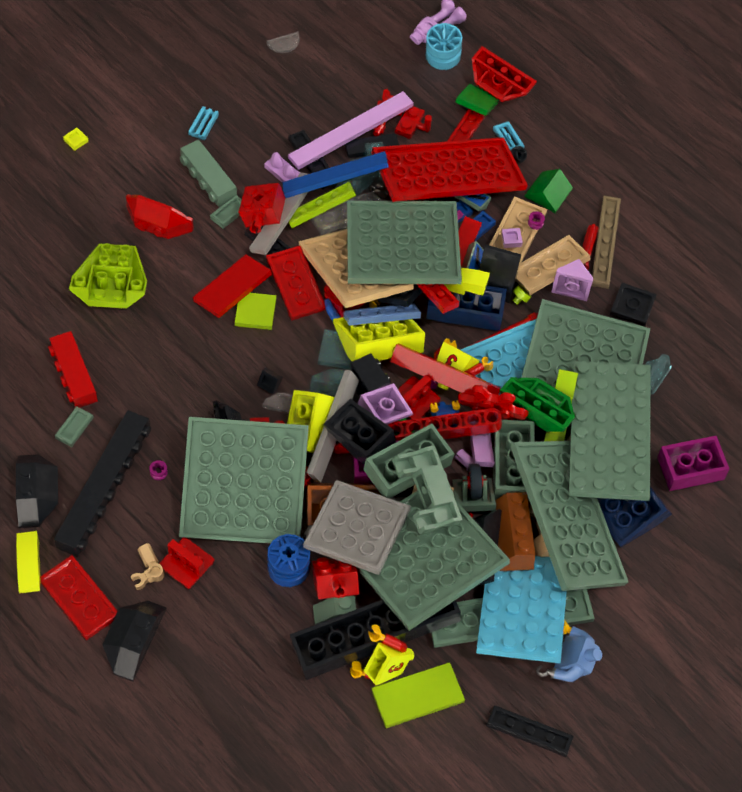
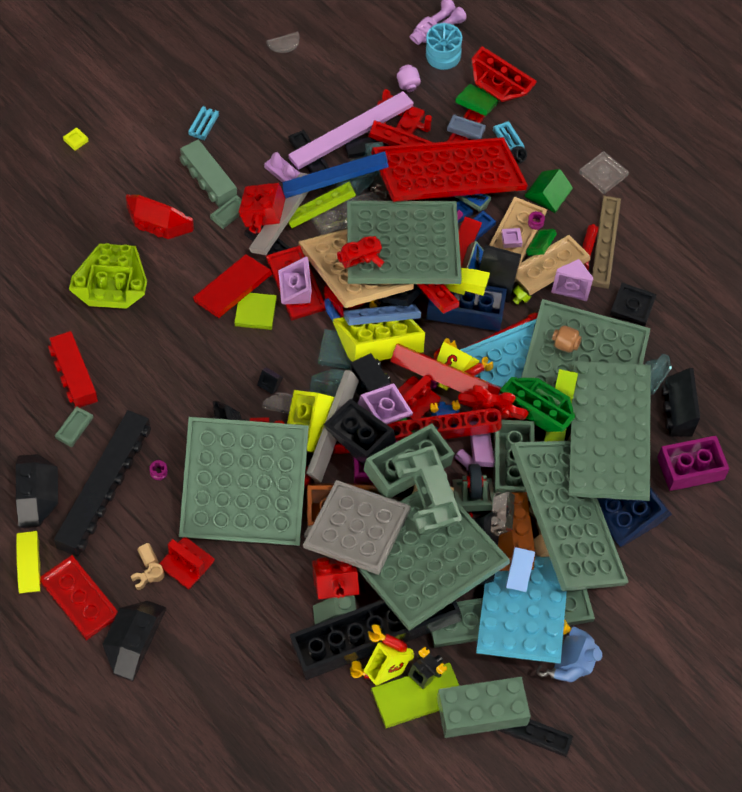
blue wheel [267,534,310,587] -> none
none -> lavender slope [278,257,312,304]
none -> red brick [337,236,385,269]
none -> red plate [368,120,434,146]
none -> lavender head [396,65,421,92]
none -> black piece [408,647,447,689]
none -> sand green brick [437,677,531,738]
none -> sand blue tile [447,114,486,140]
none -> clear smoke piece [491,491,515,536]
none -> light blue tile [505,547,535,592]
none -> green tile [526,229,557,256]
none -> medium nougat head [552,325,582,353]
none -> clear plate [579,151,629,194]
none -> black slope [661,368,700,437]

